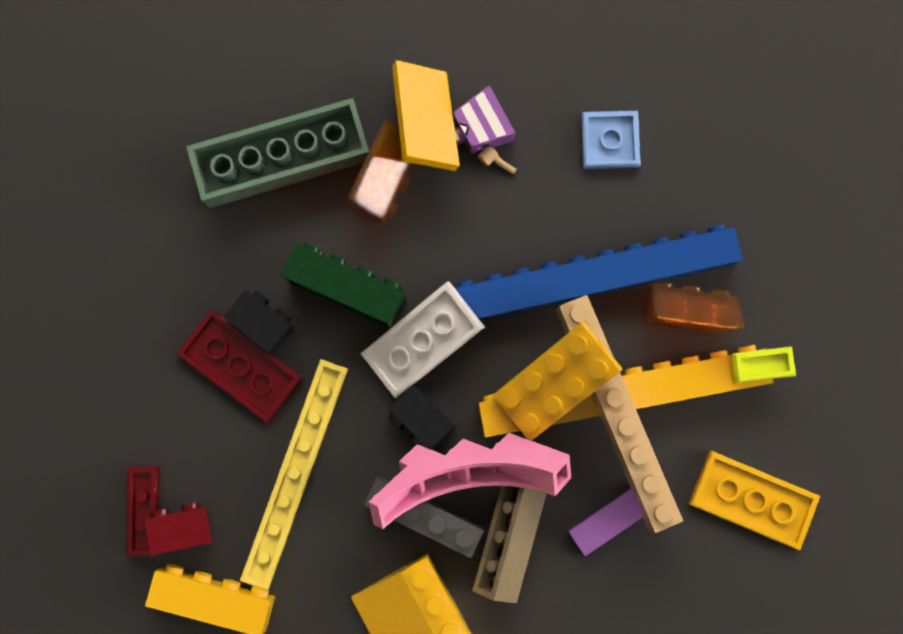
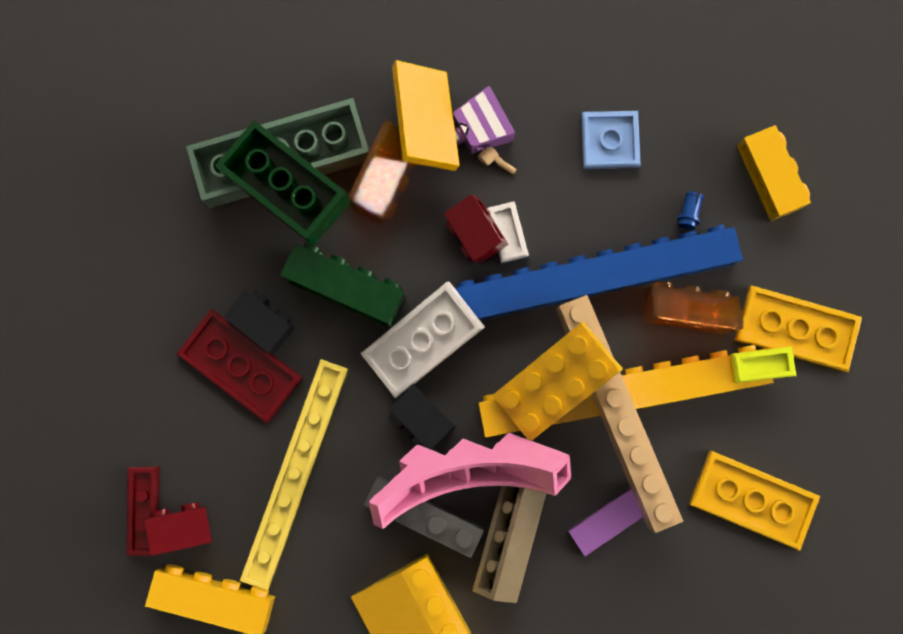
none -> dark green brick [215,120,351,247]
none -> dark red brick [444,194,509,263]
none -> white tile [487,201,529,264]
none -> blue pin [677,191,704,230]
none -> yellow tile [734,285,862,372]
none -> yellow brick [736,125,811,221]

